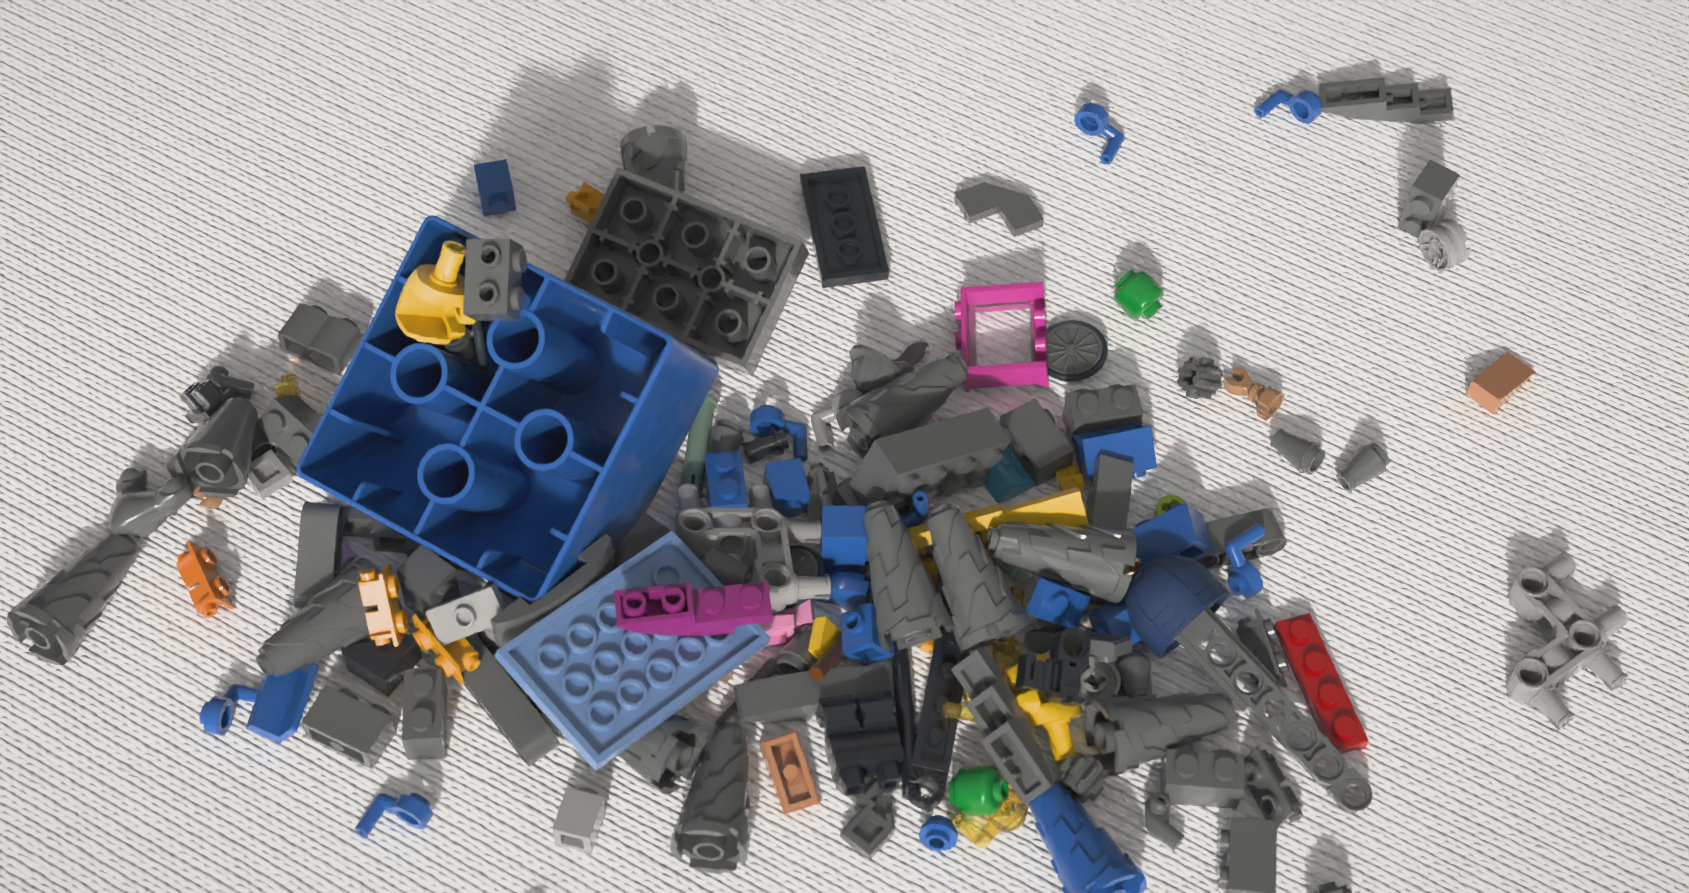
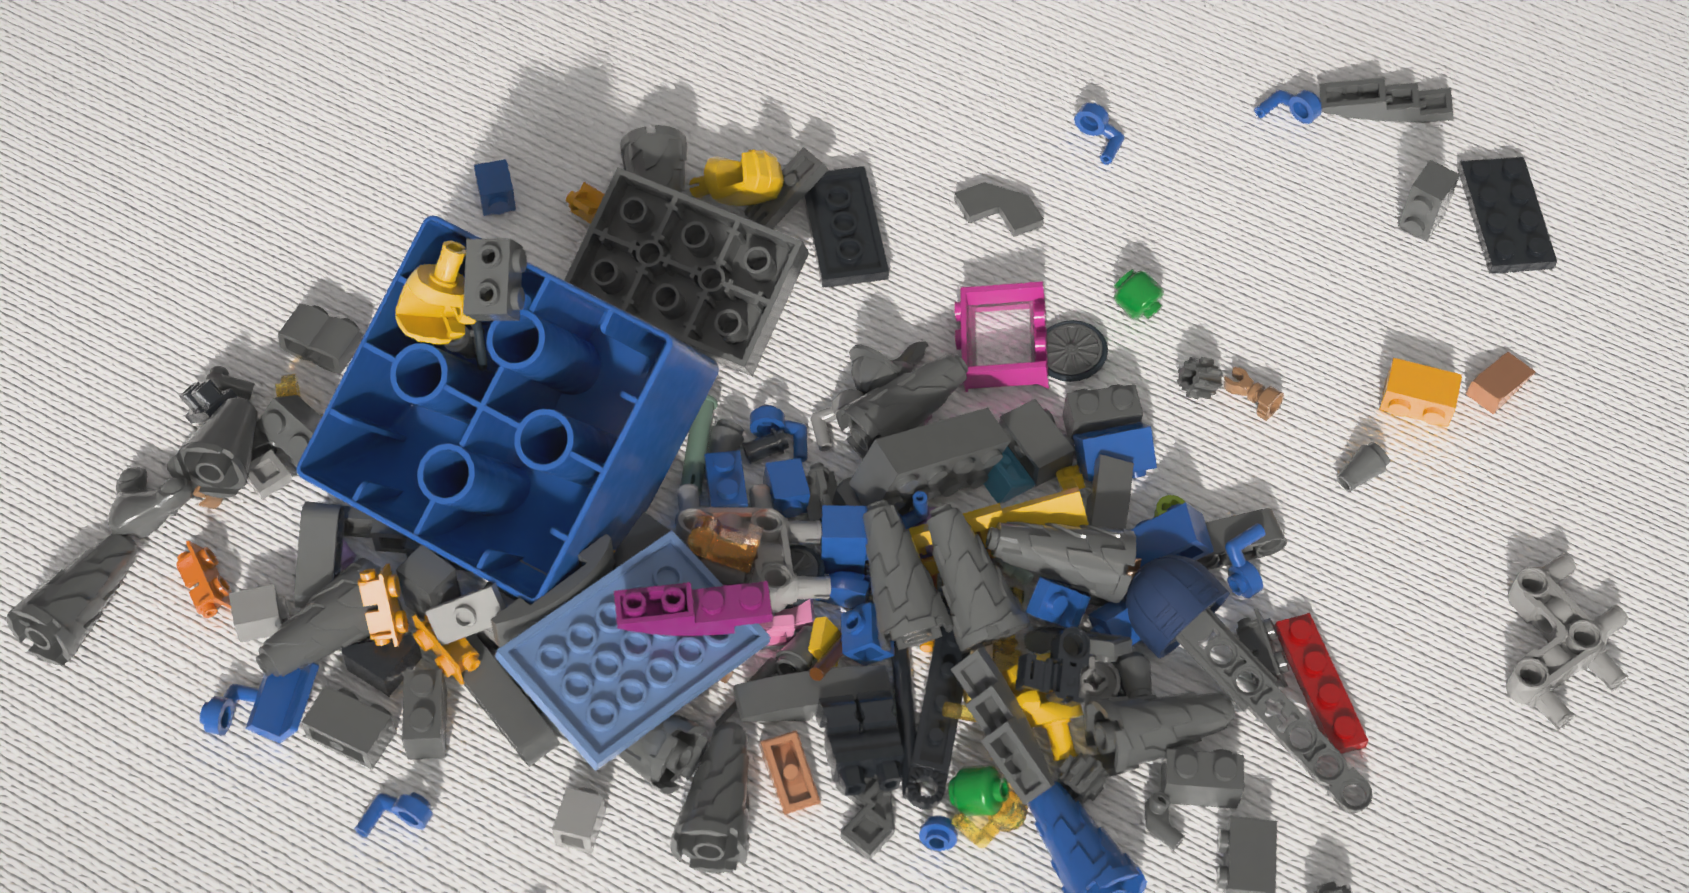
dark grey hinge [1244,746,1304,829] -> none
dark grey cone [1270,429,1325,475] -> none
light grey wheel [1419,218,1471,272] -> none
none -> light grey brick [229,584,289,643]
none -> clear orange leg [688,515,763,573]
none -> yellow piece [689,149,784,206]
none -> dark grey hinge [744,147,829,229]
none -> light orange brick [1379,357,1462,427]
none -> black plate [1457,157,1557,274]

